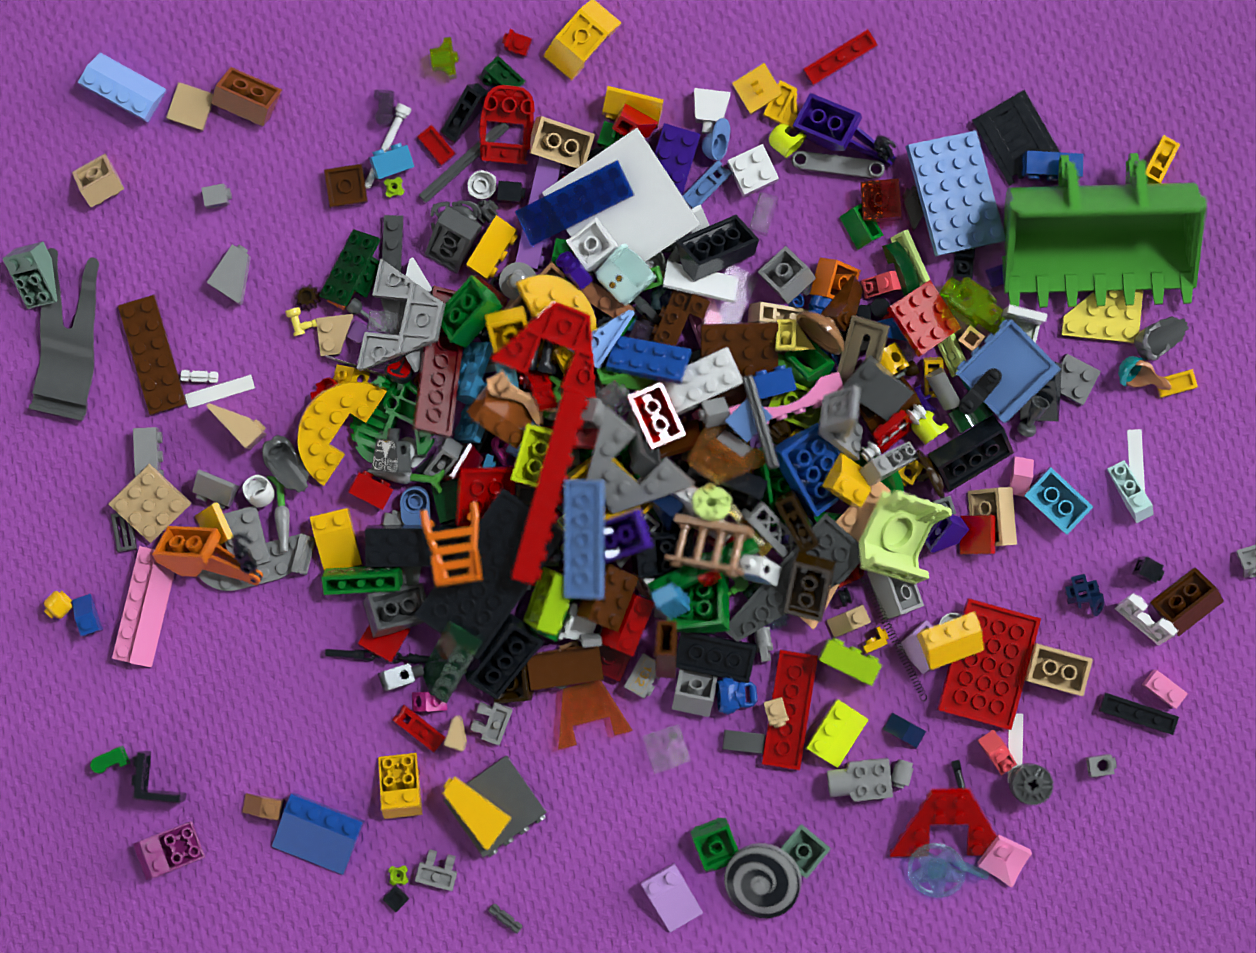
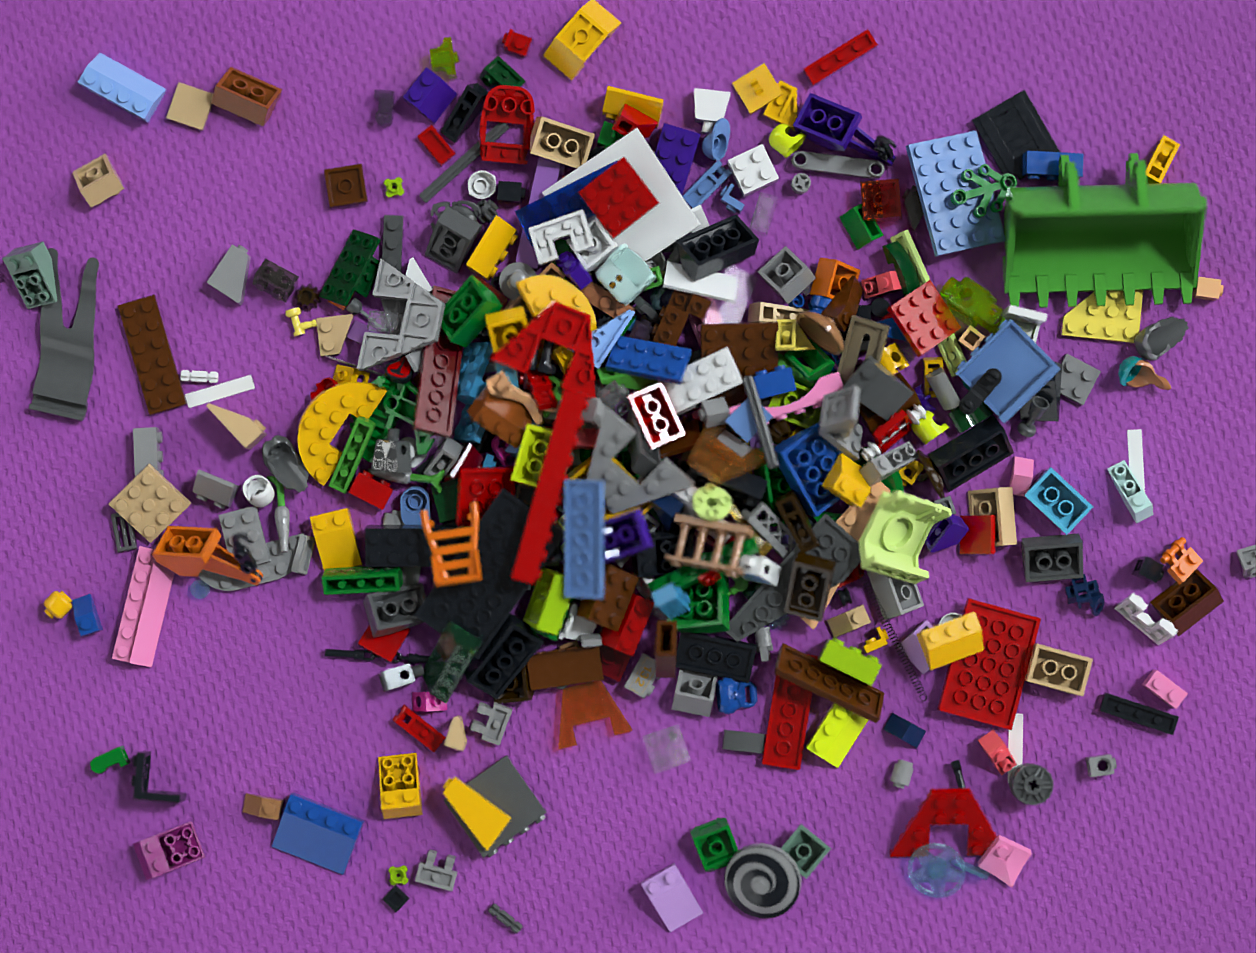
yellow tile [195,502,232,545] -> none
light grey brick [201,183,232,209] -> none
white piece [365,103,412,189] -> none
dark azure brick [369,142,415,179] -> none
tan bracket [763,697,789,728] -> none
light grey brick [827,758,893,801] -> none
dark brown hinge [895,360,920,378] -> none
black slope [952,248,975,281] -> none
dark purple tile [985,264,1004,288] -> none
yellow tile [1157,369,1198,398] -> none
none -> clear light blue plate [190,580,210,599]
none -> clear smoke brick [252,258,299,303]
none -> bright green brick [329,417,376,494]
none -> dark purple slope [403,67,458,124]
none -> white plate [528,209,595,265]
none -> red plate [578,157,660,239]
none -> medium blue bracket [720,183,745,214]
none -> reddish brown plate [774,643,884,723]
none -> light grey wheel [791,173,811,194]
none -> green plant [950,164,1017,218]
none -> dark grey slope [1021,533,1084,582]
none -> orange plate [1160,537,1203,585]
none -> light nougat brick [1193,277,1224,301]

